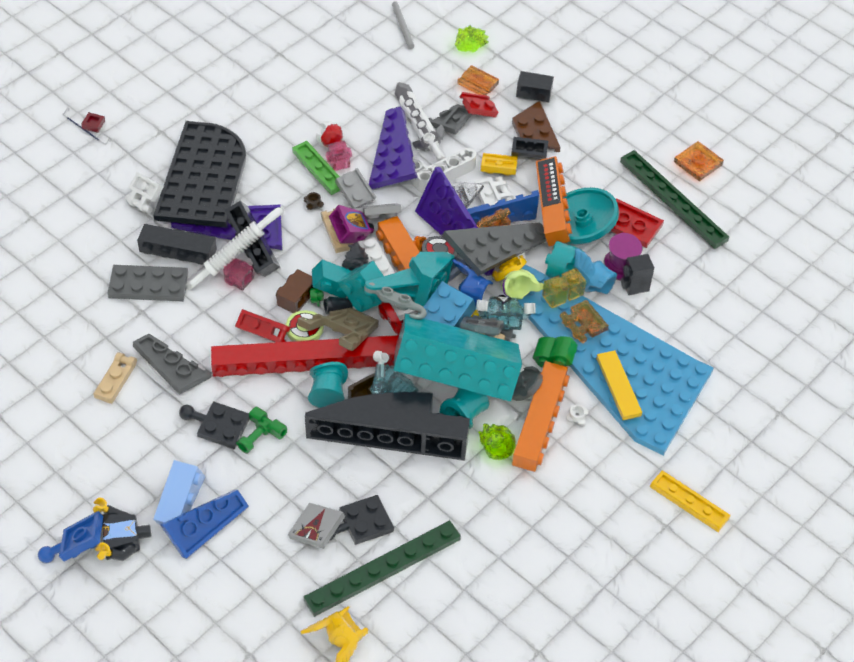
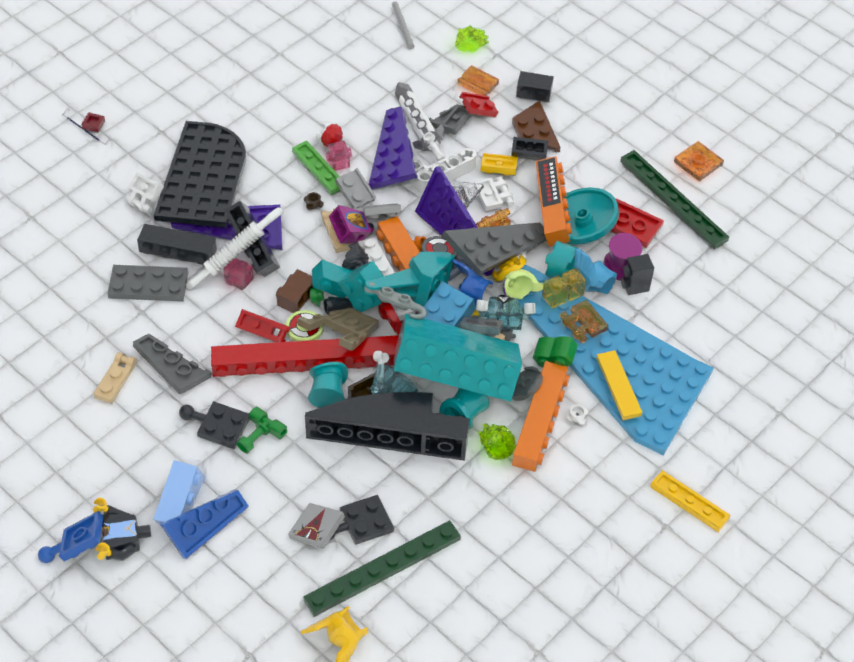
blue wing [467,190,539,226] -> none

